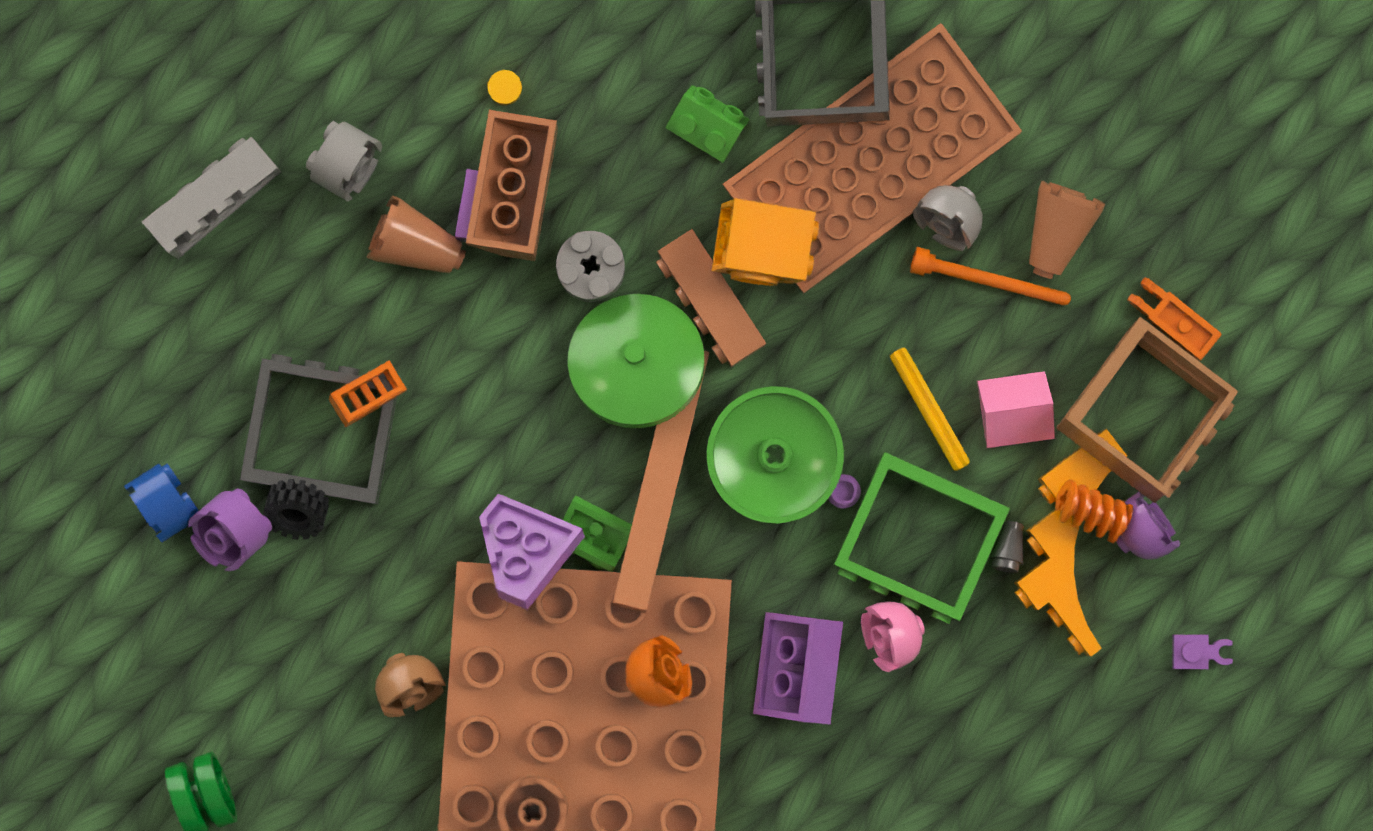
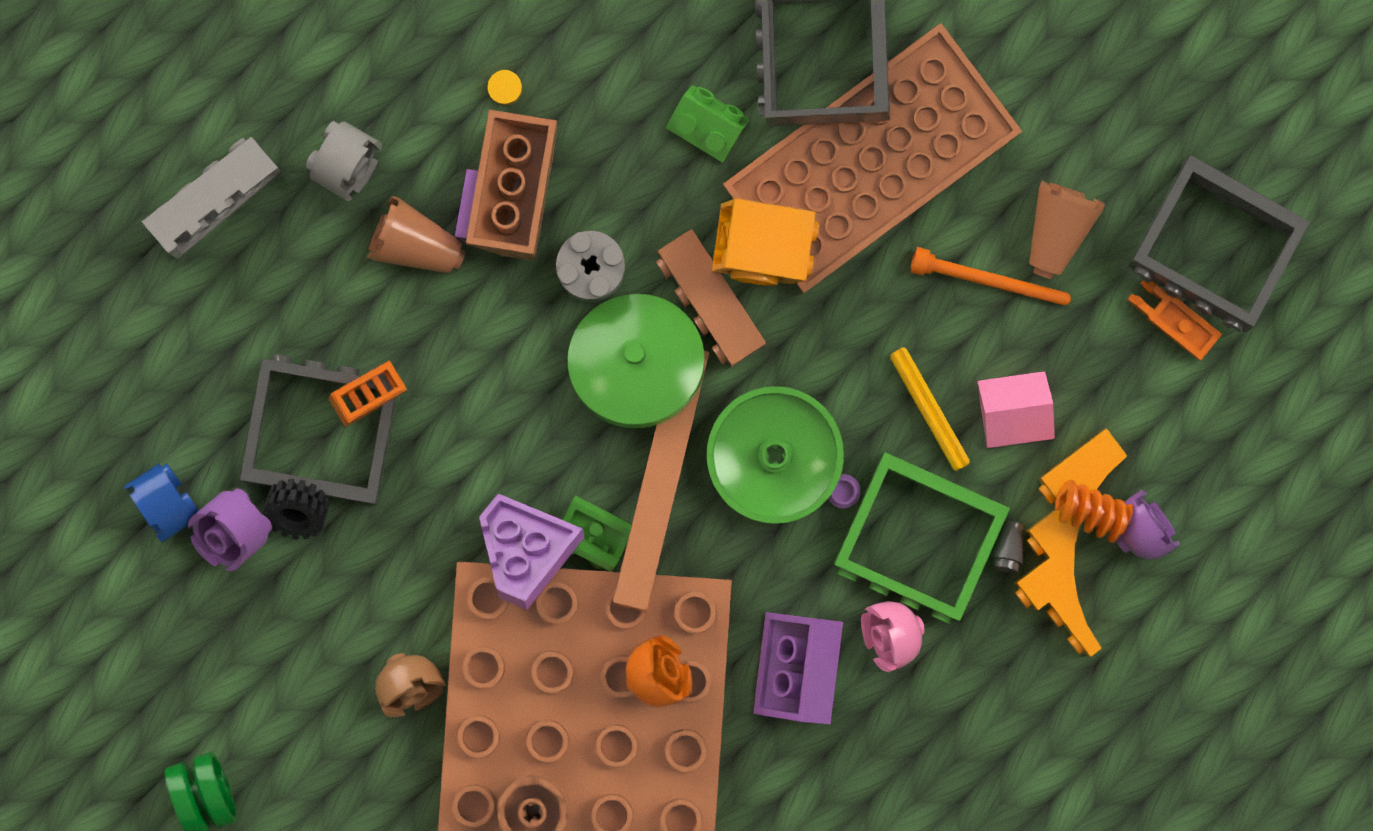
light grey cylinder [913,185,983,251] -> none
medium nougat window [1056,317,1239,503] -> none
medium lavender plate [1172,634,1233,669] -> none
none -> dark grey window [1127,155,1310,333]

